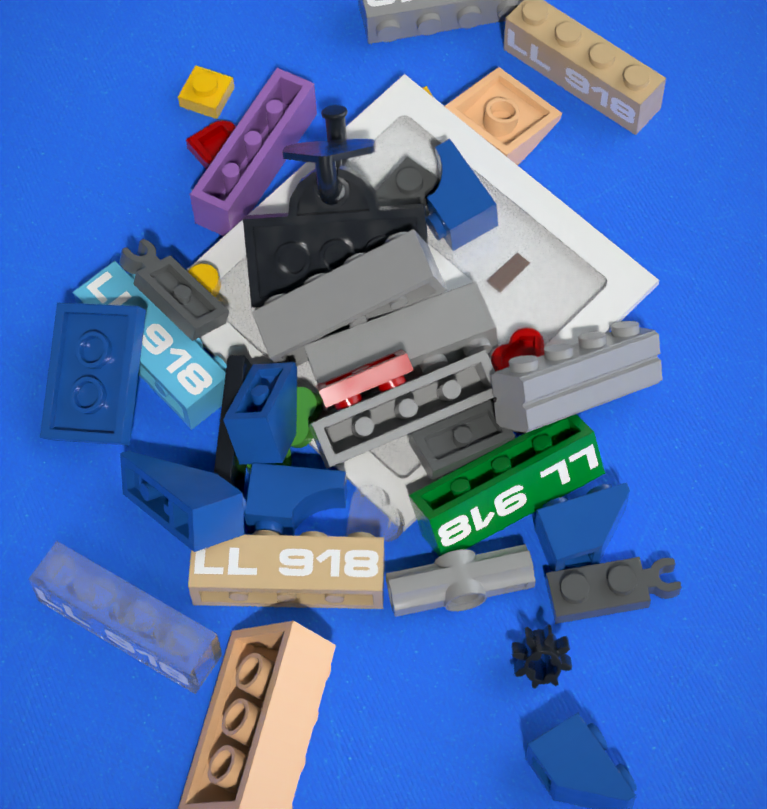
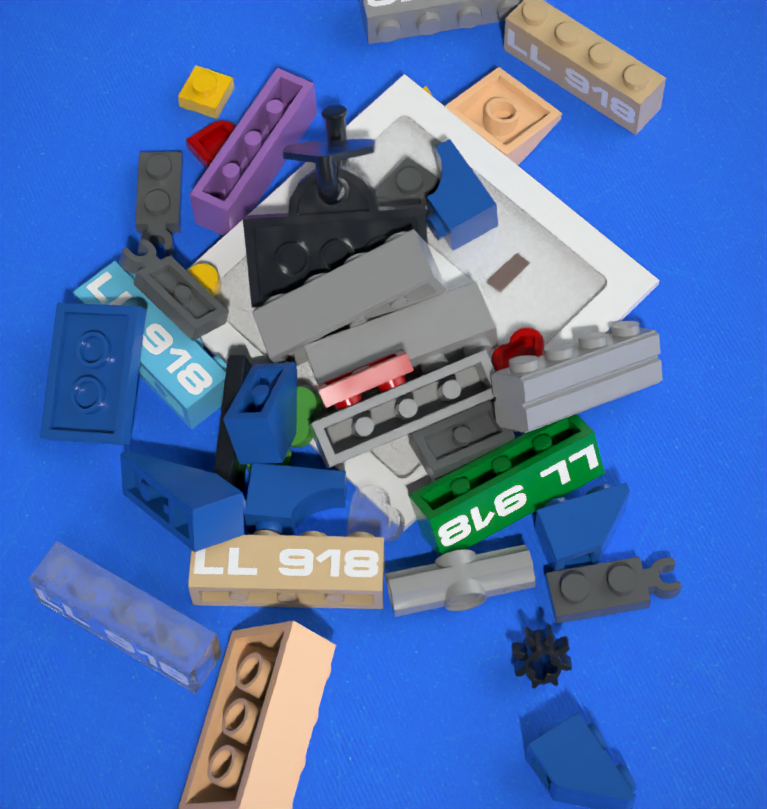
none -> dark grey plate [135,152,183,257]

